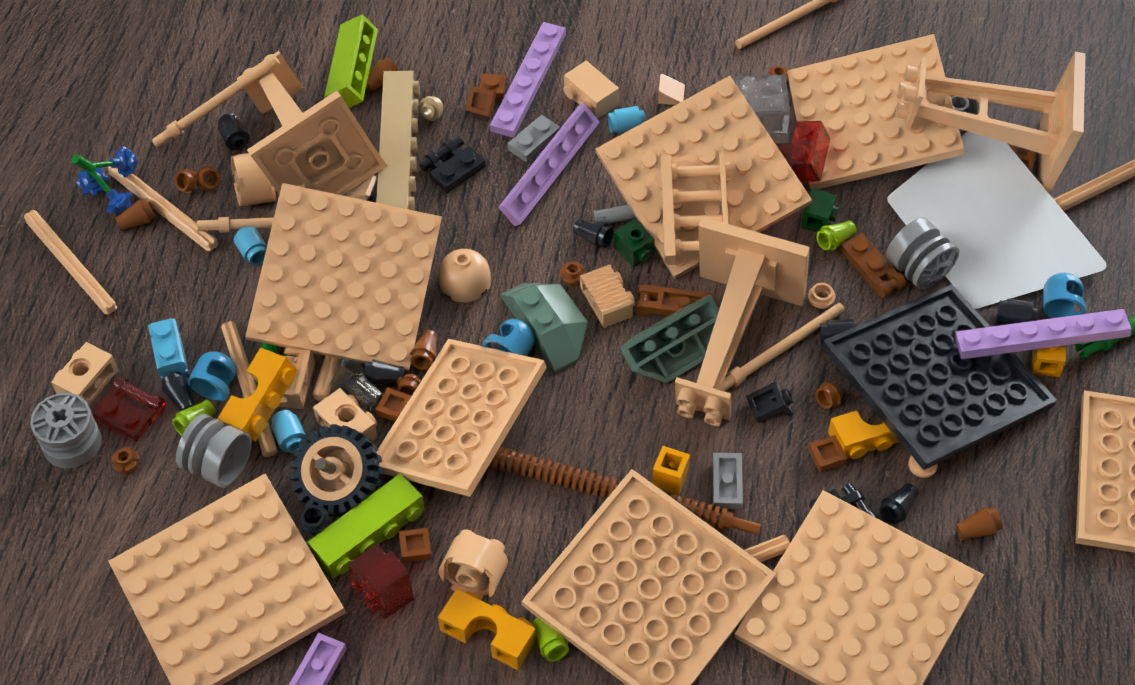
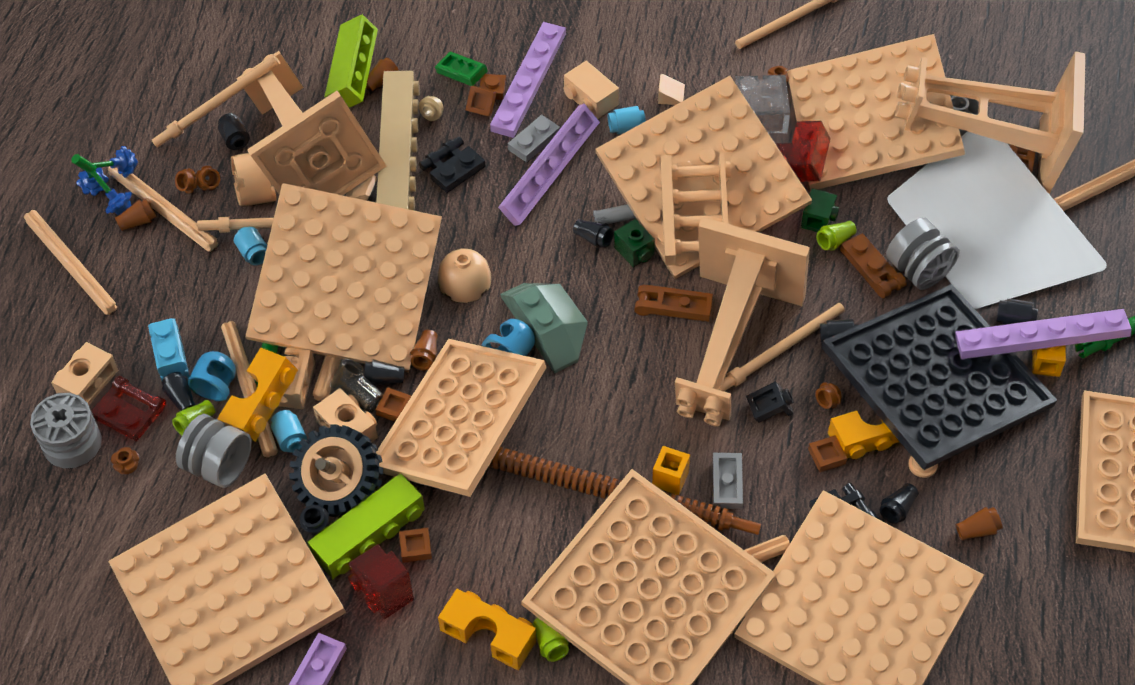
dark orange plate [397,374,421,396] -> none
light nougat brick [439,530,508,600] -> none
dark orange plate [559,262,585,286] -> none
light nougat brick [580,264,635,328] -> none
sand green wedge [619,294,719,384] -> none
light nougat plate [808,283,835,309] -> none
dark azure helmet [1043,273,1086,319] -> none
none -> green plate [435,51,488,86]

